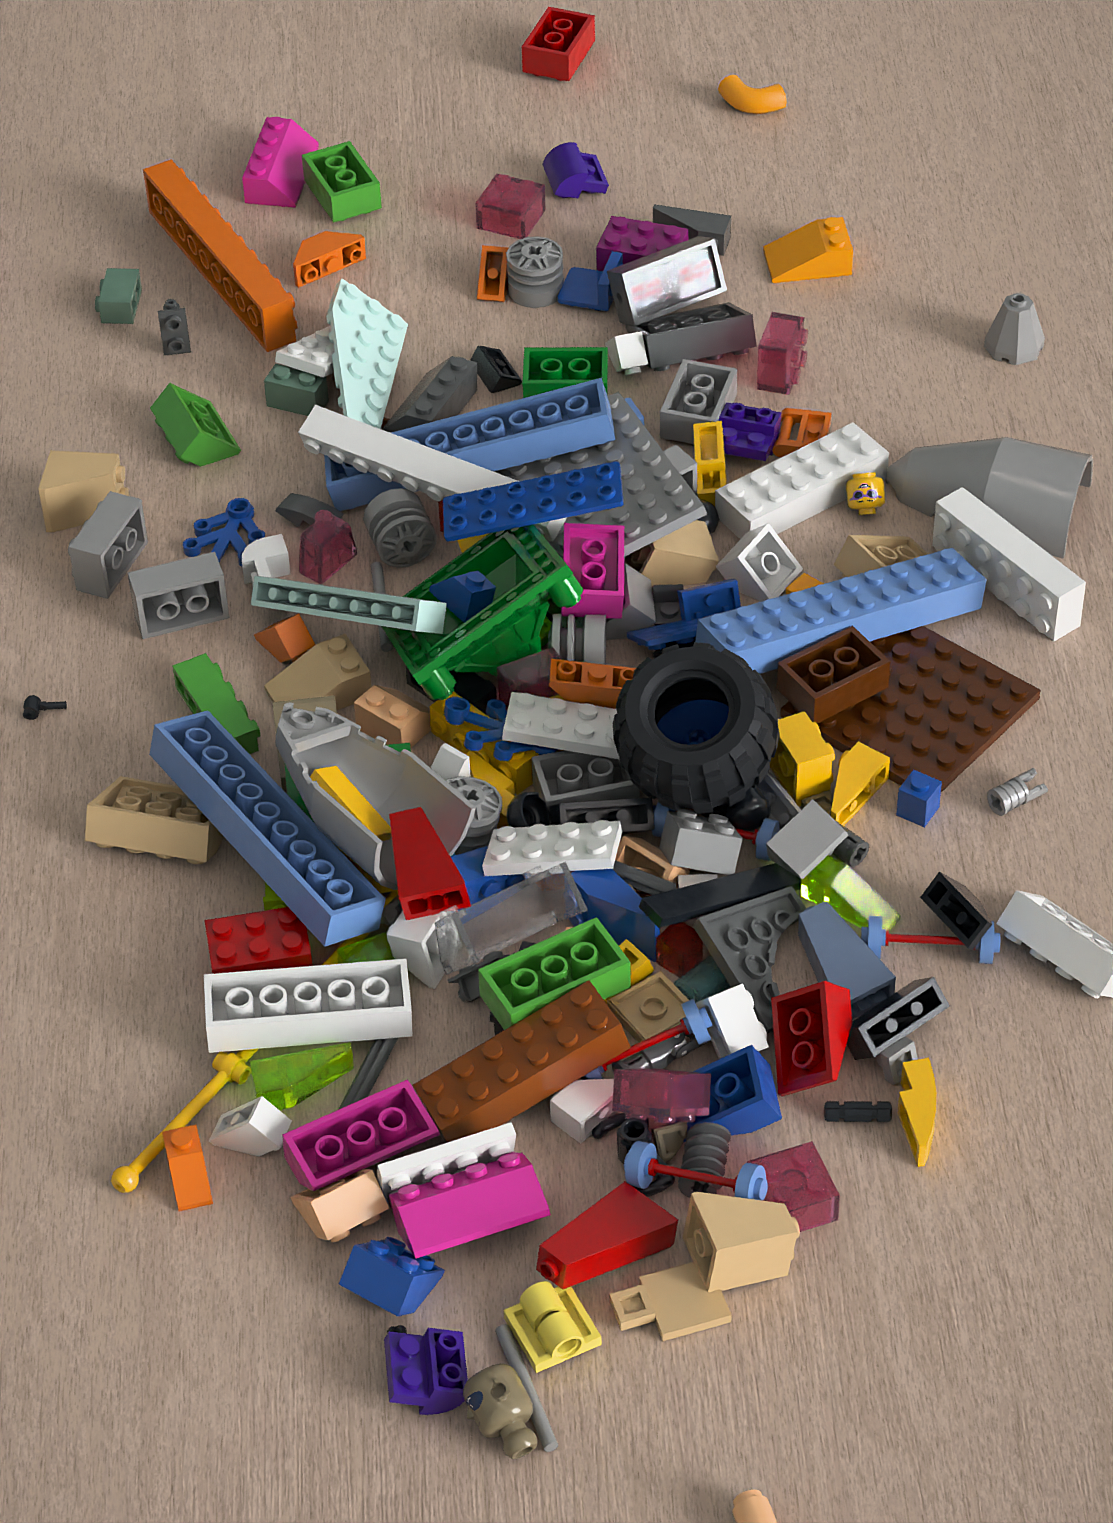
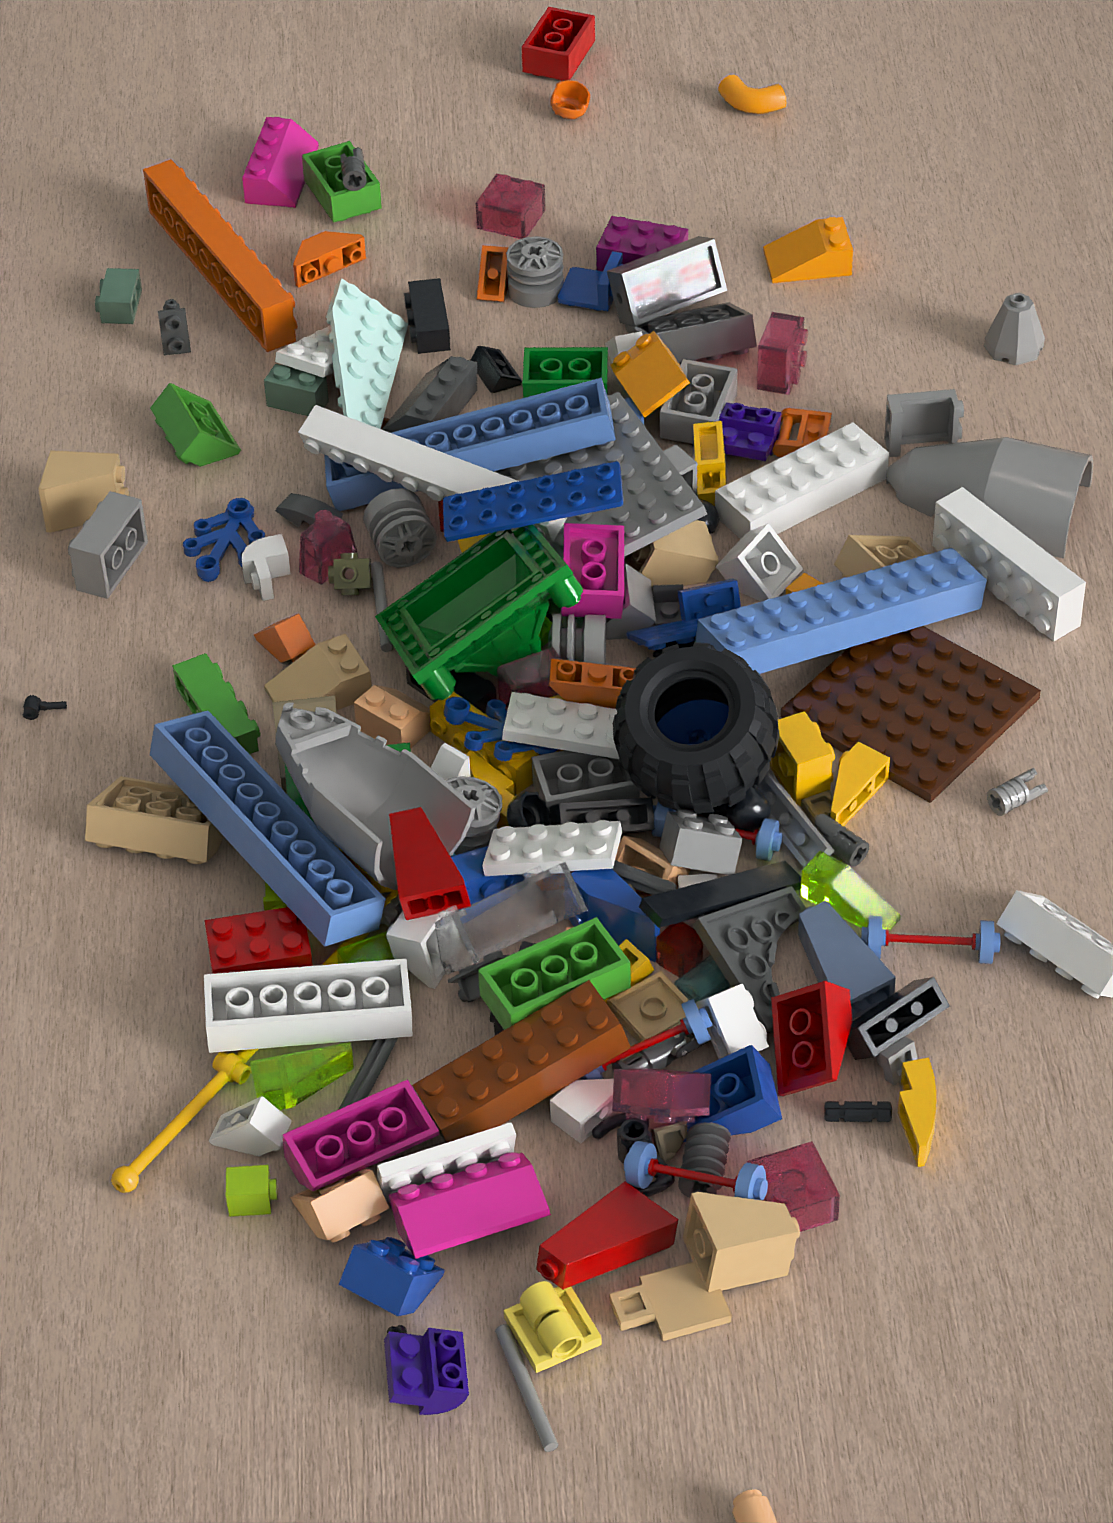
light grey brick [127,552,230,639] -> none
orange slope [162,1124,213,1211] -> none
light aqua brick [251,576,447,634] -> none
yellow tile [310,766,392,841] -> none
blue slope [429,571,496,623] -> none
dark tan piece [463,1363,538,1459] -> none
dark purple brick [542,142,609,199] -> none
dark grey slope [653,204,731,256] -> none
light grey slope [766,799,848,879] -> none
reddish brown brick [777,625,890,723] -> none
yellow head [846,472,885,515] -> none
blue brick [896,769,942,828] -> none
black slope [920,872,992,950] -> none
none -> lime brick [226,1165,278,1217]
none -> olive brick [328,553,372,595]
none -> dark grey hinge [340,147,366,191]
none -> black brick [404,278,451,354]
none -> orange hair [550,80,590,119]
none -> light orange slope [610,331,690,418]
none -> light grey panel [884,389,964,457]

